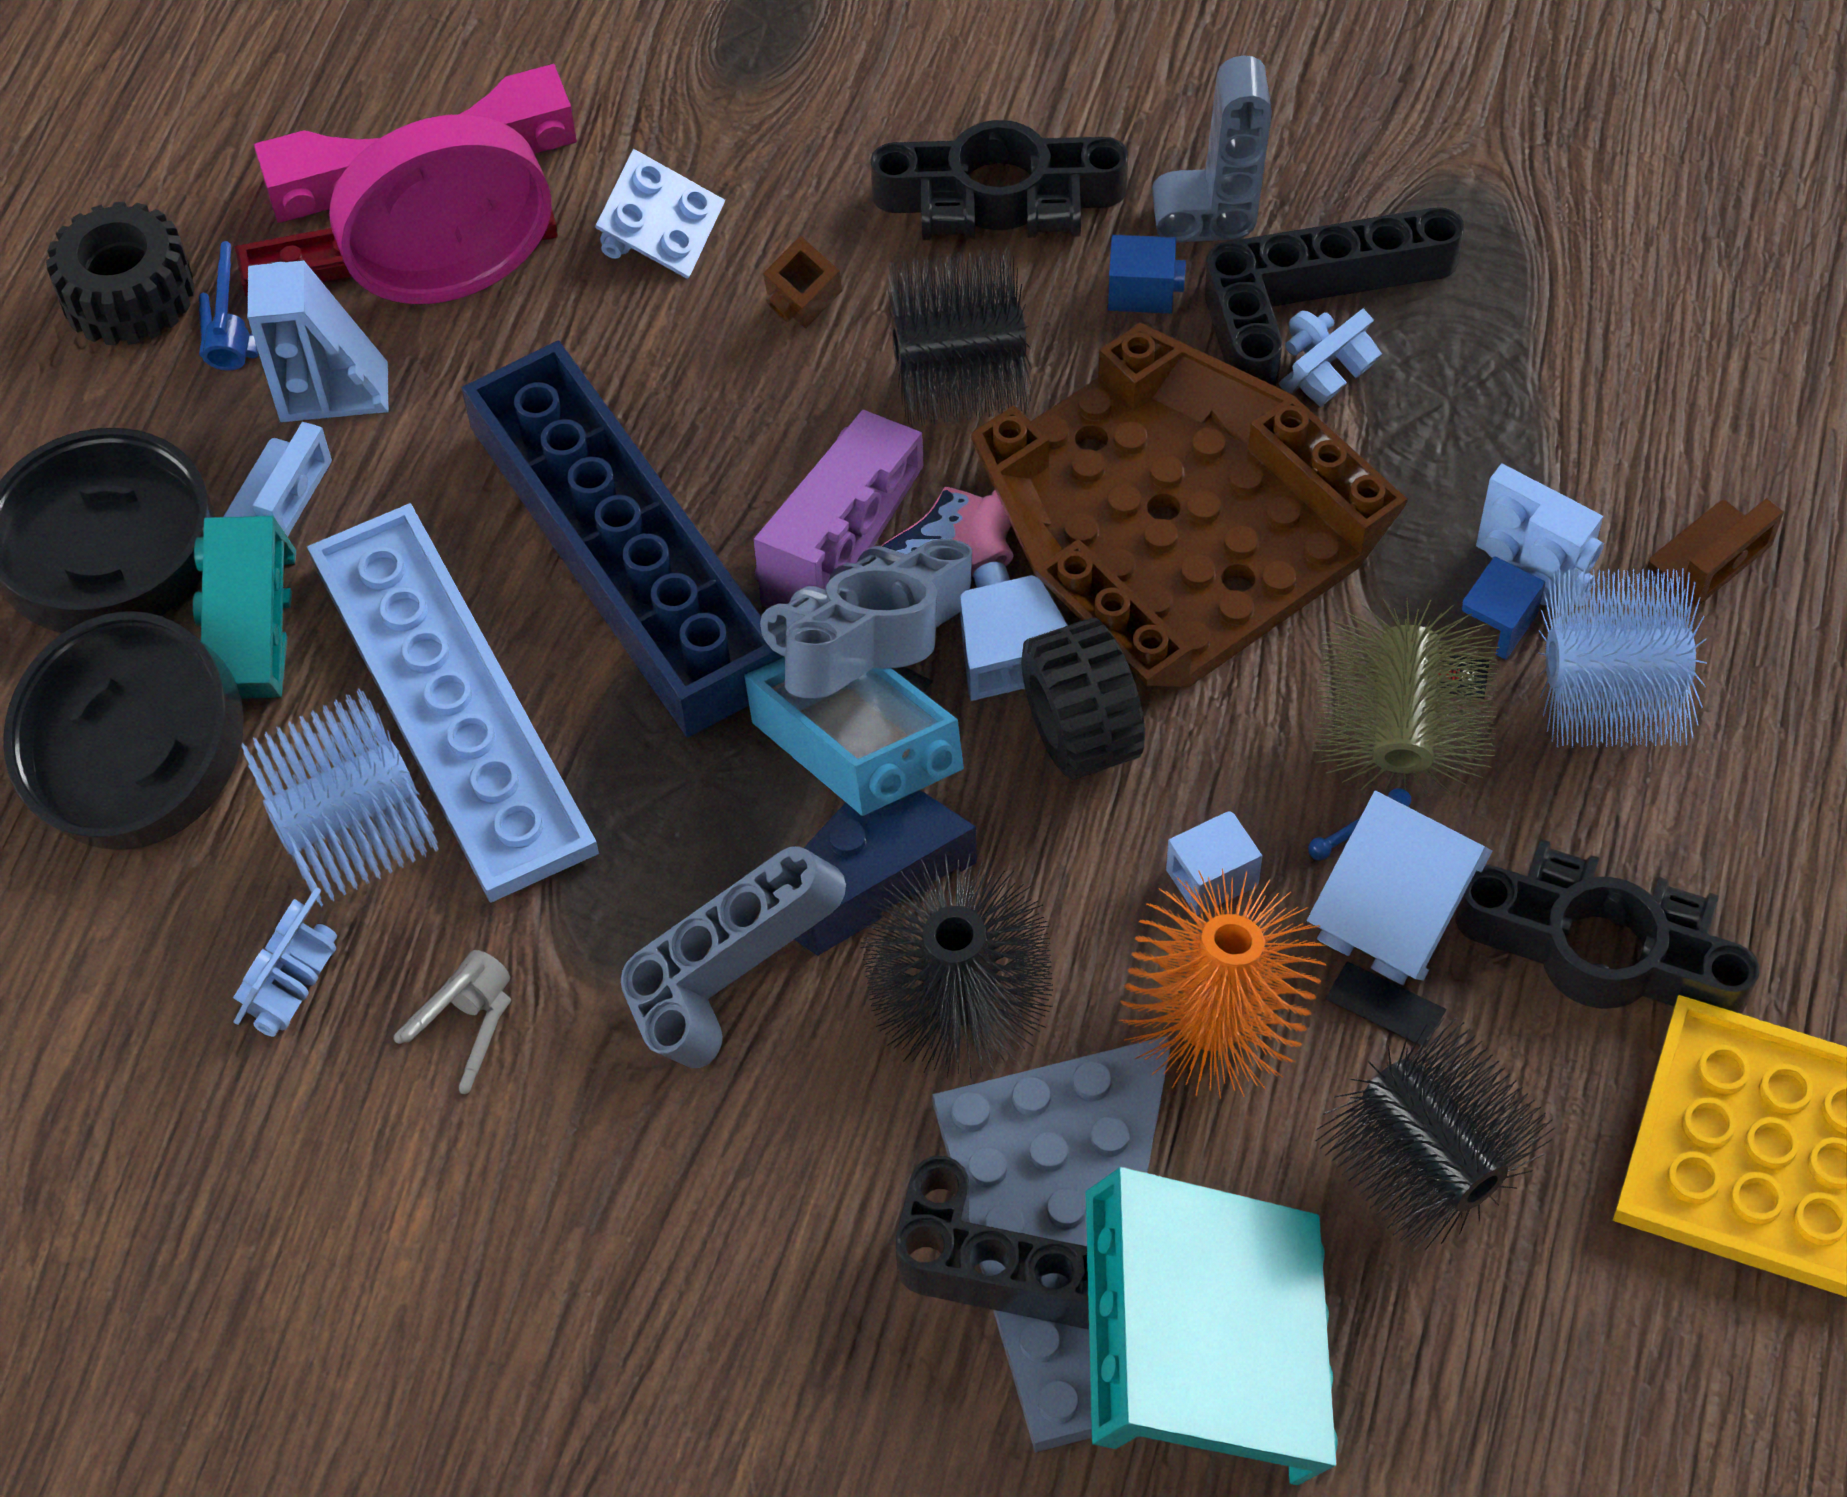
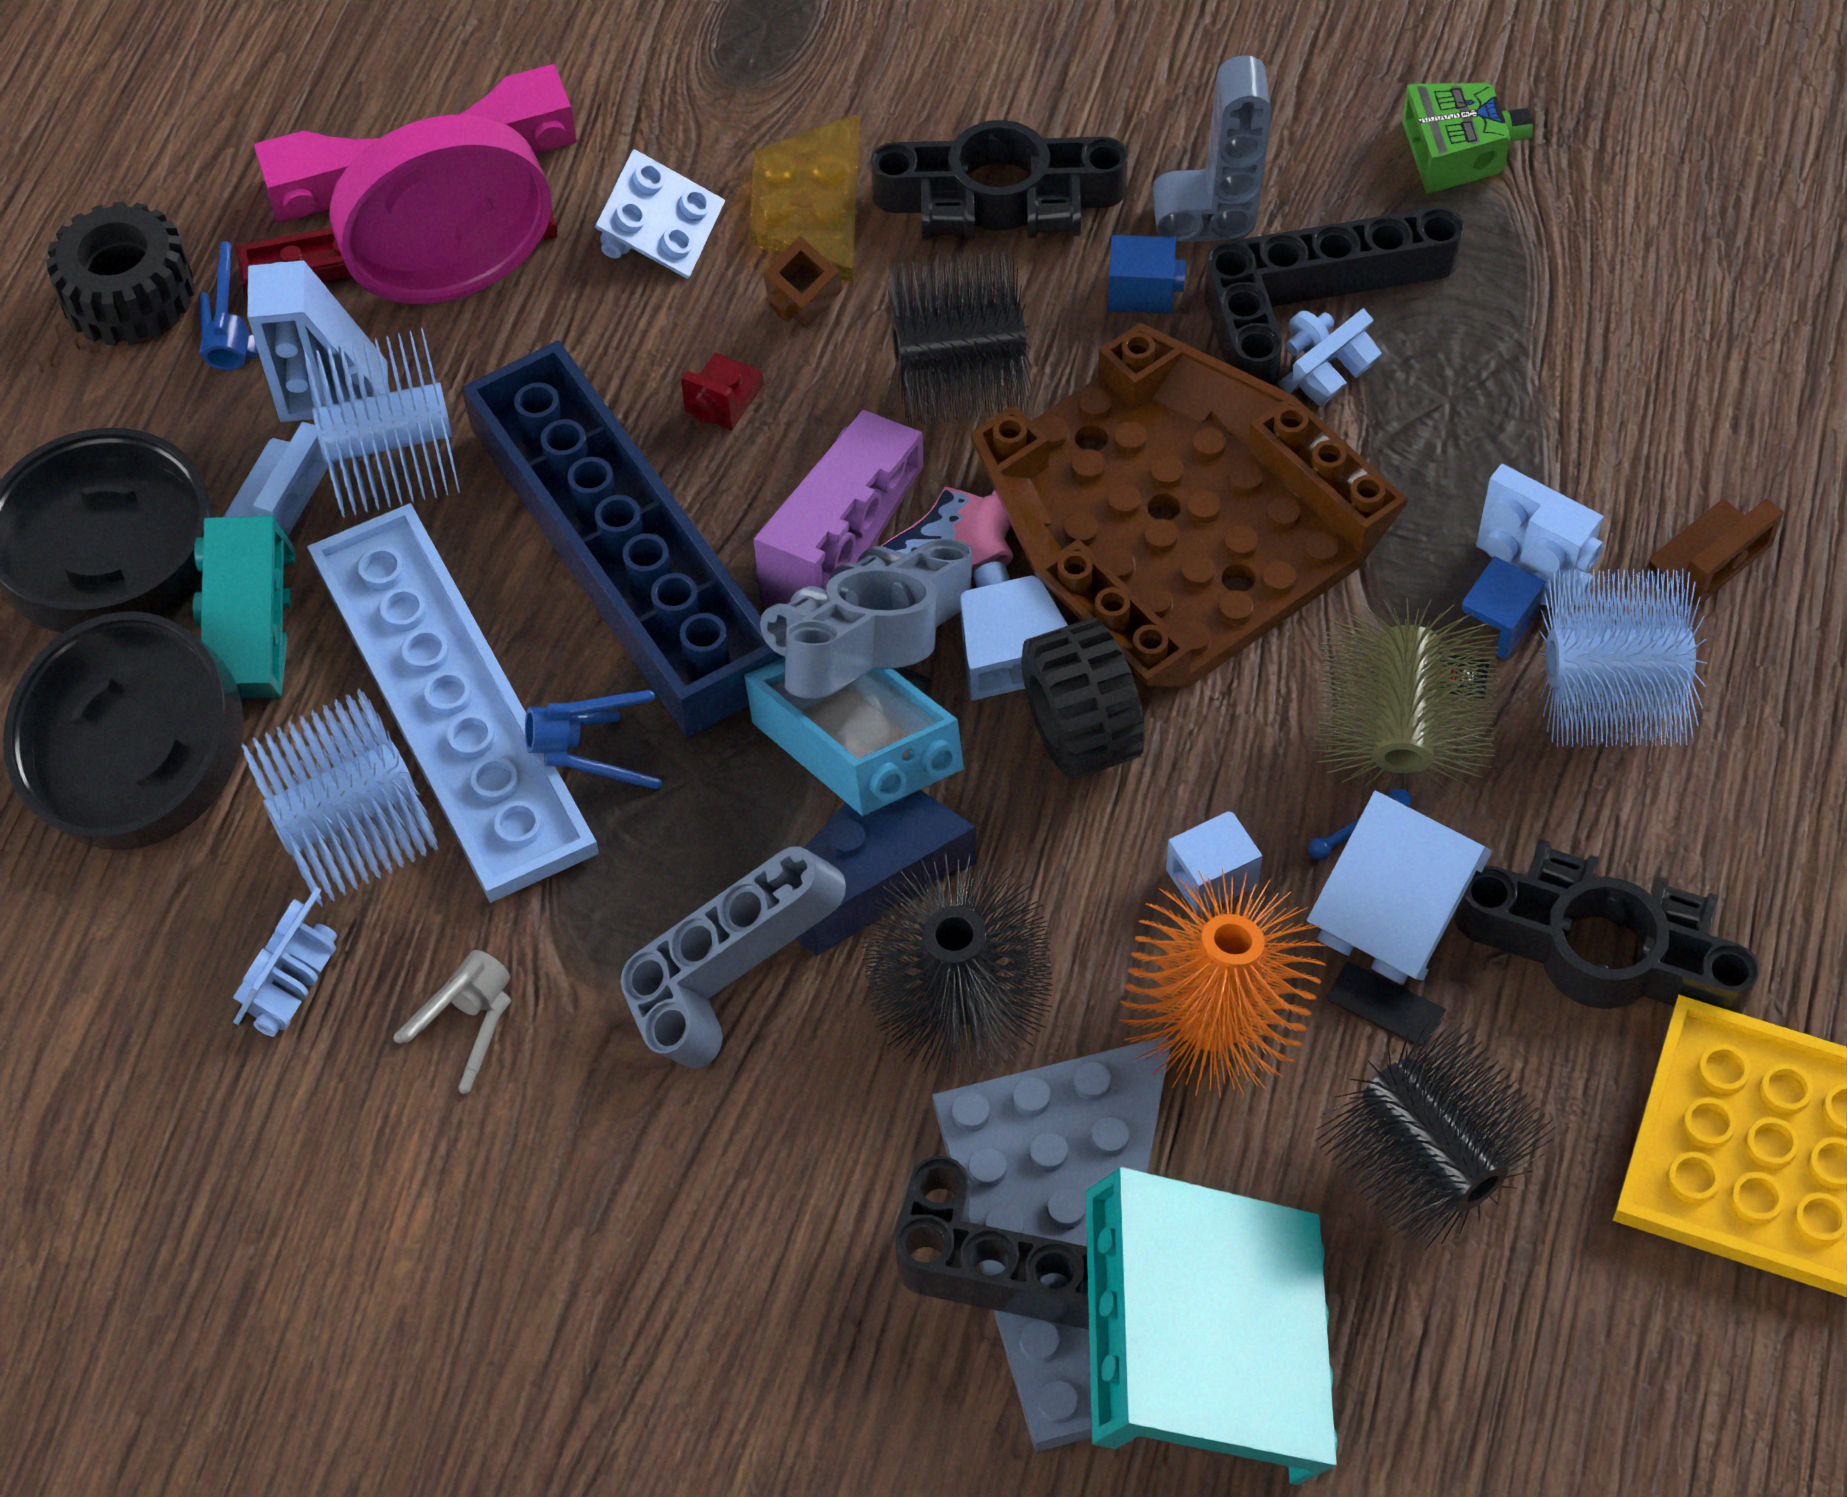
none -> light blue piece [305,328,460,517]
none -> blue plant [525,690,662,789]
none -> dark red bracket [681,352,764,430]
none -> clear yellow wing [749,115,861,281]
none -> bright green torso [1402,83,1533,193]

